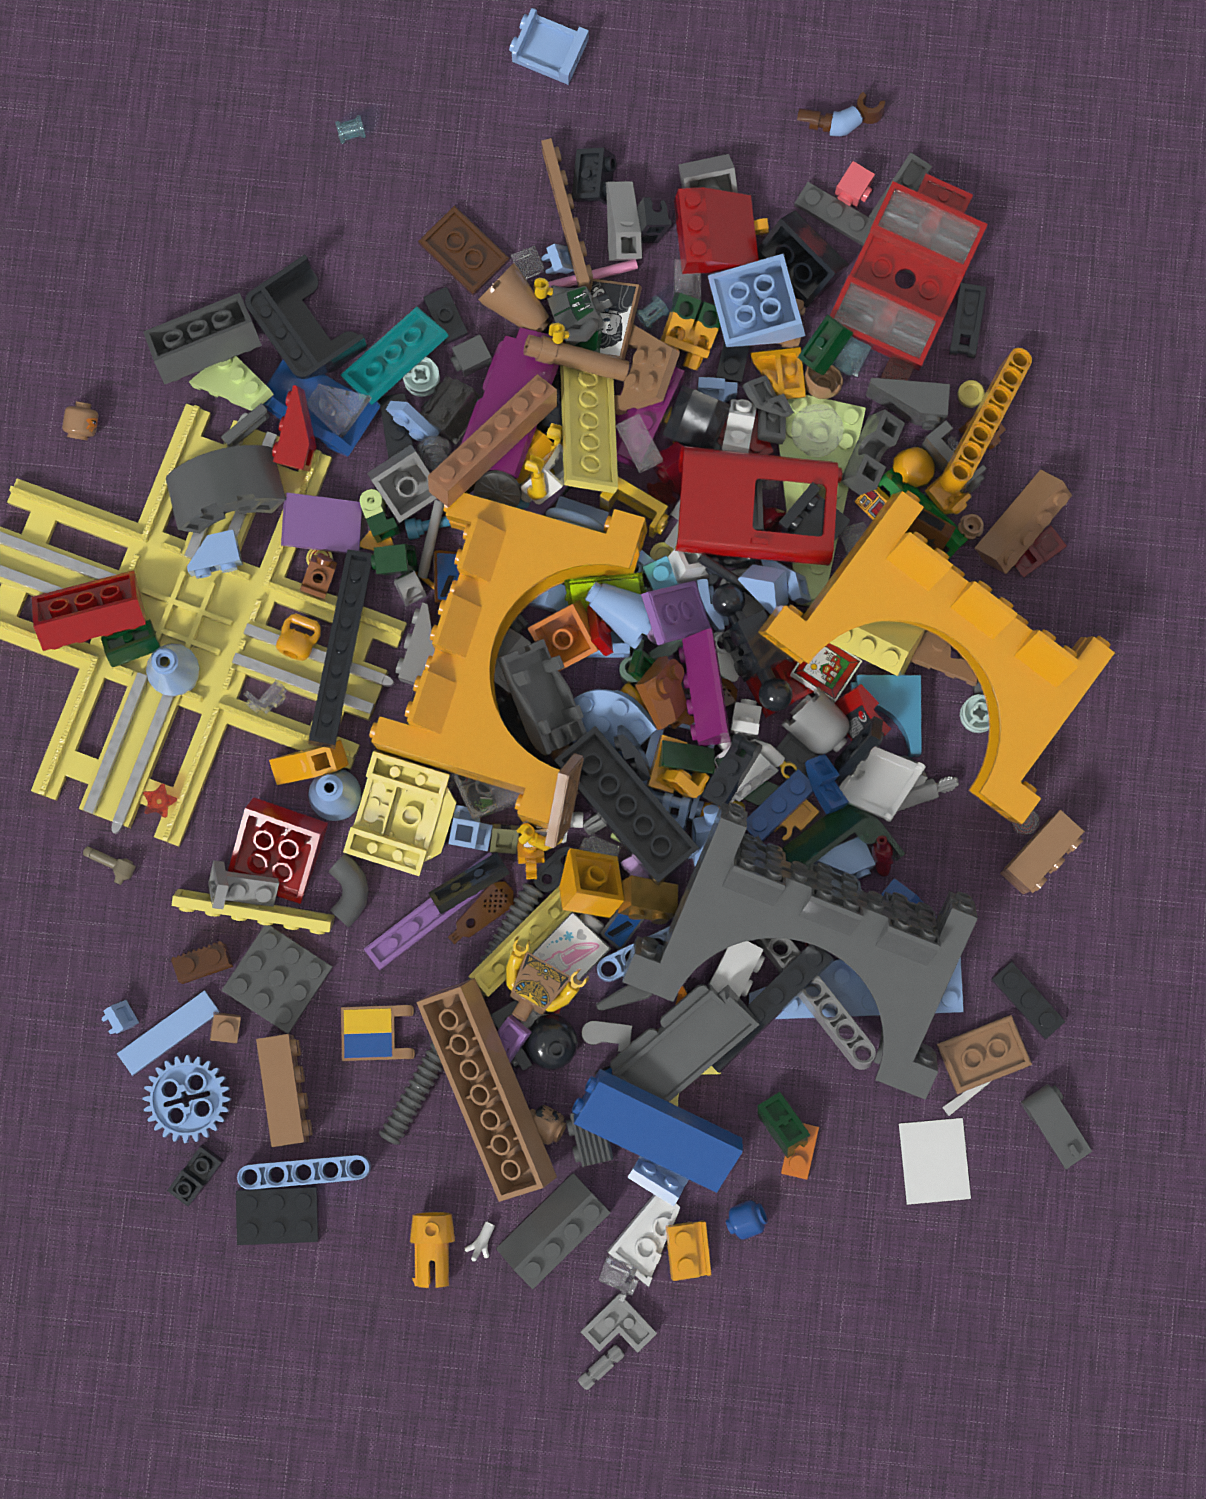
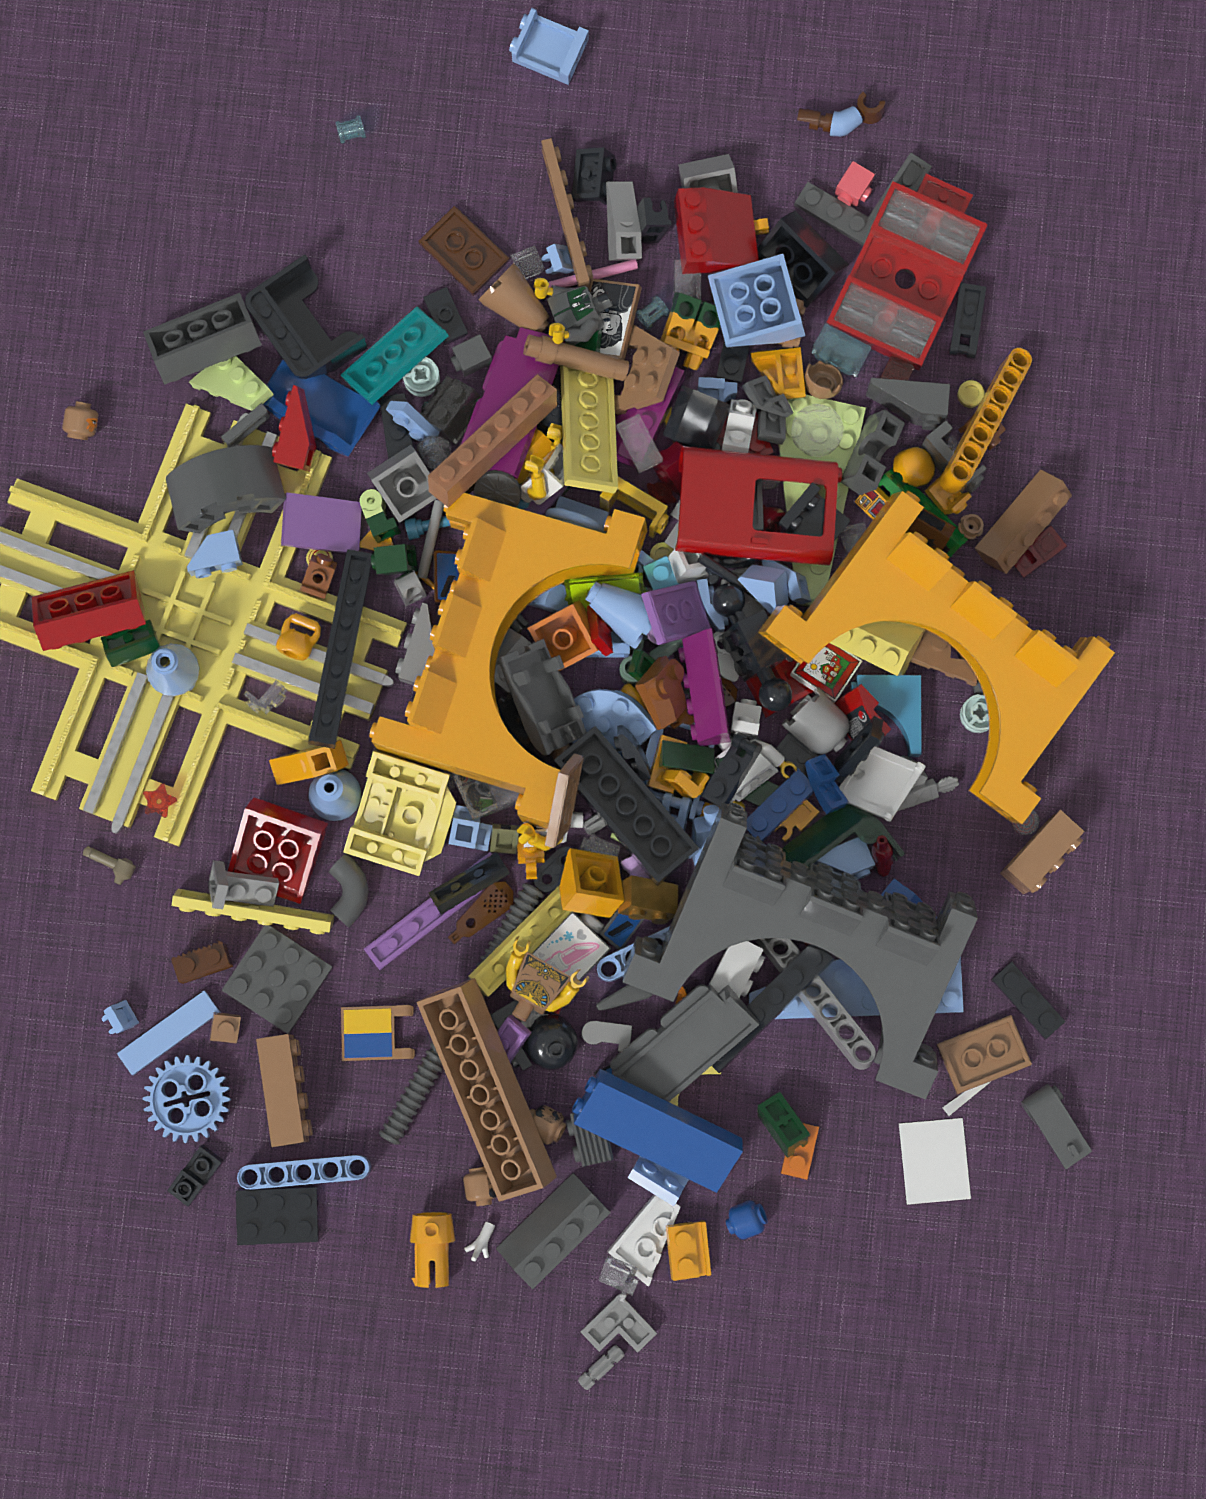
clear wing [307,384,371,438] -> none
dark green slope [797,314,853,375] -> none
none -> medium nougat head [463,1167,497,1206]

